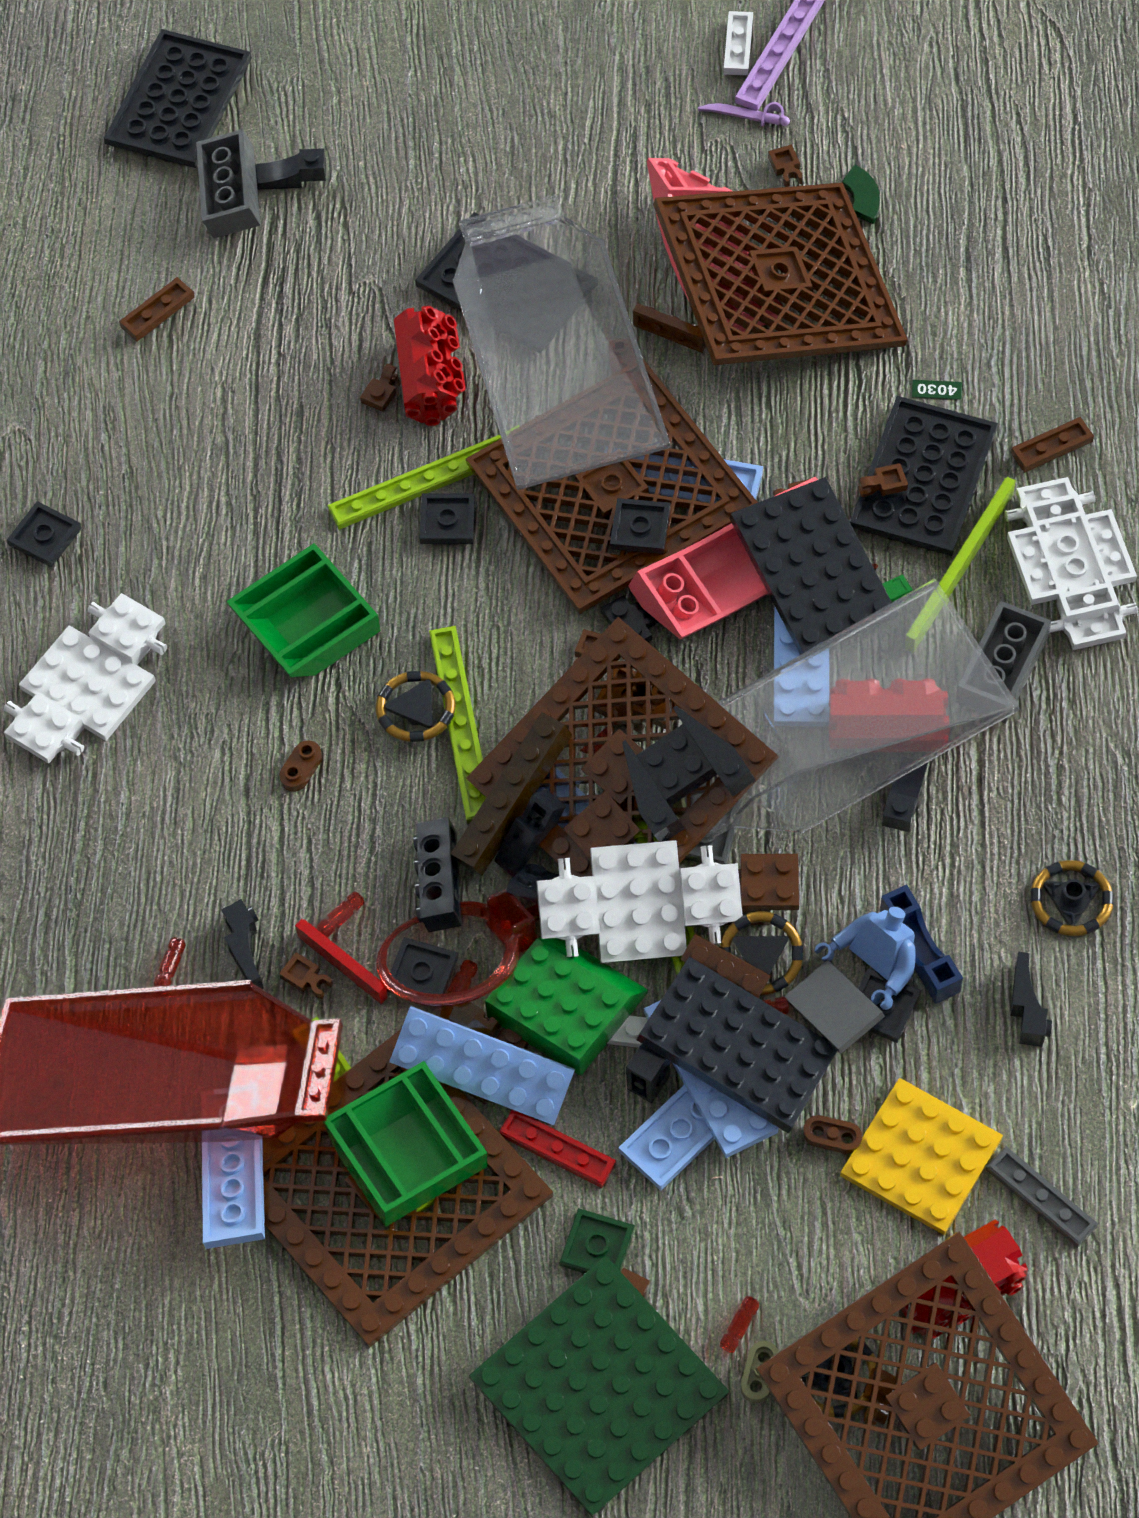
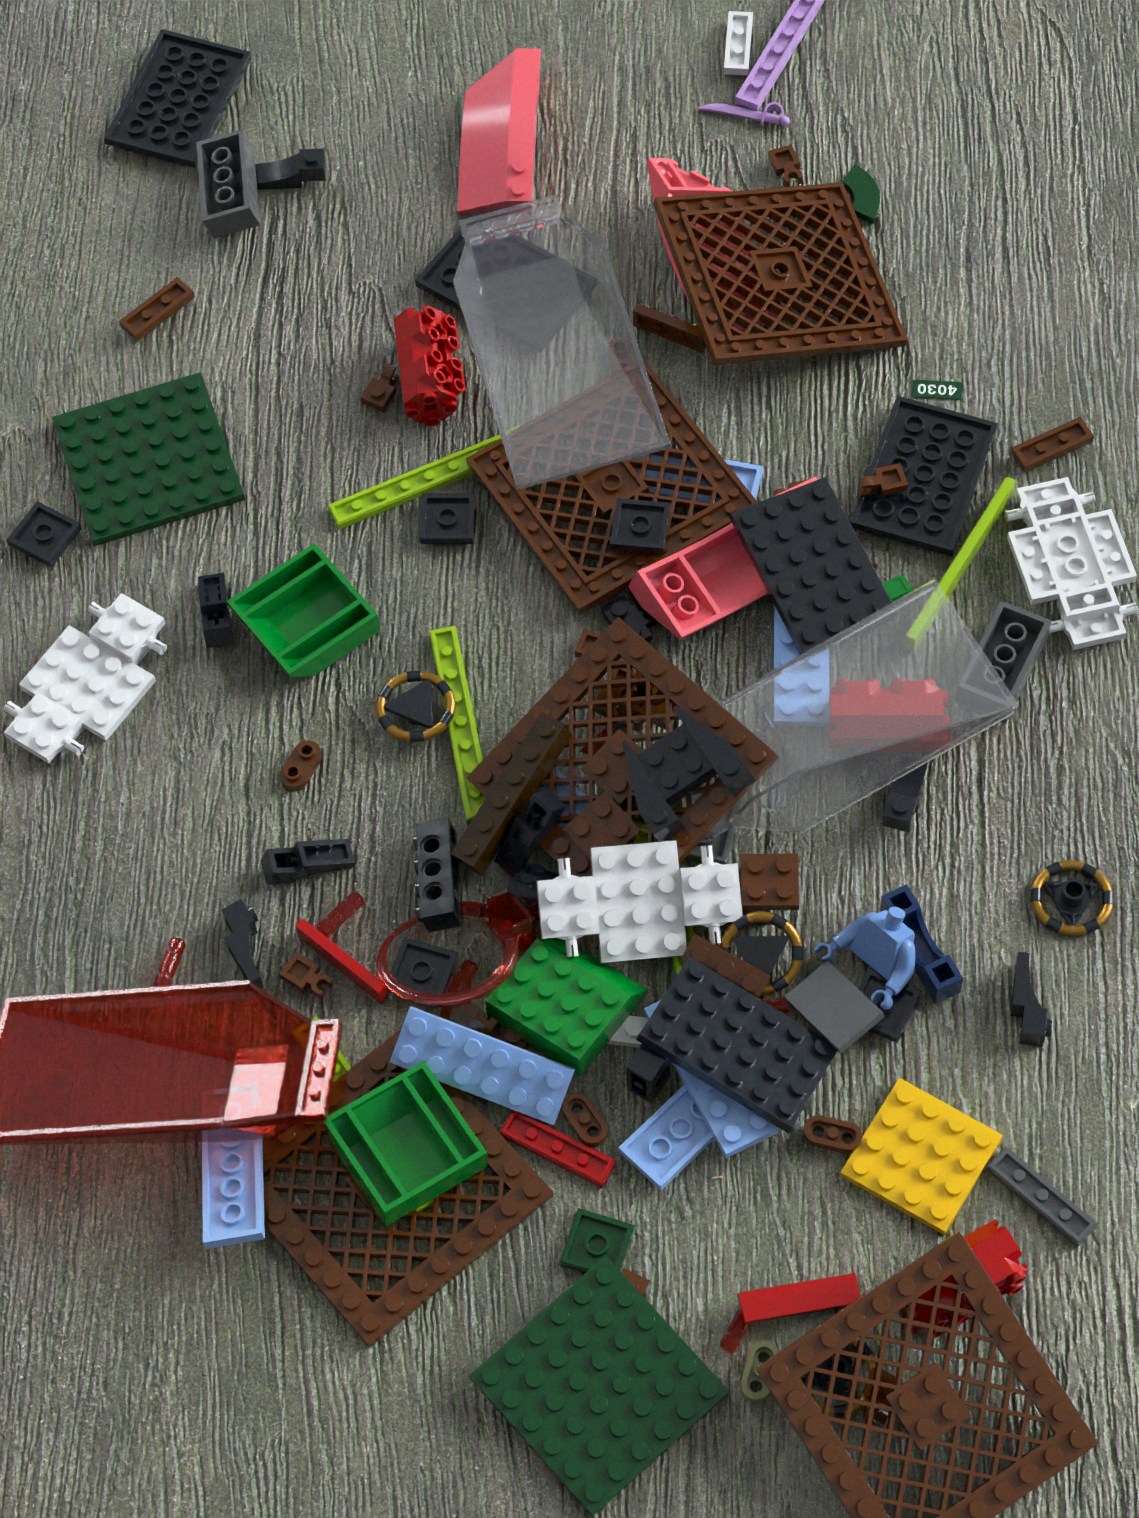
none -> dark green plate [52,372,245,547]
none -> black slope [198,573,234,648]
none -> black slope [260,839,355,885]
none -> coral slope [457,48,541,215]
none -> reddish brown plate [562,1092,608,1147]
none -> red tile [737,1273,861,1325]

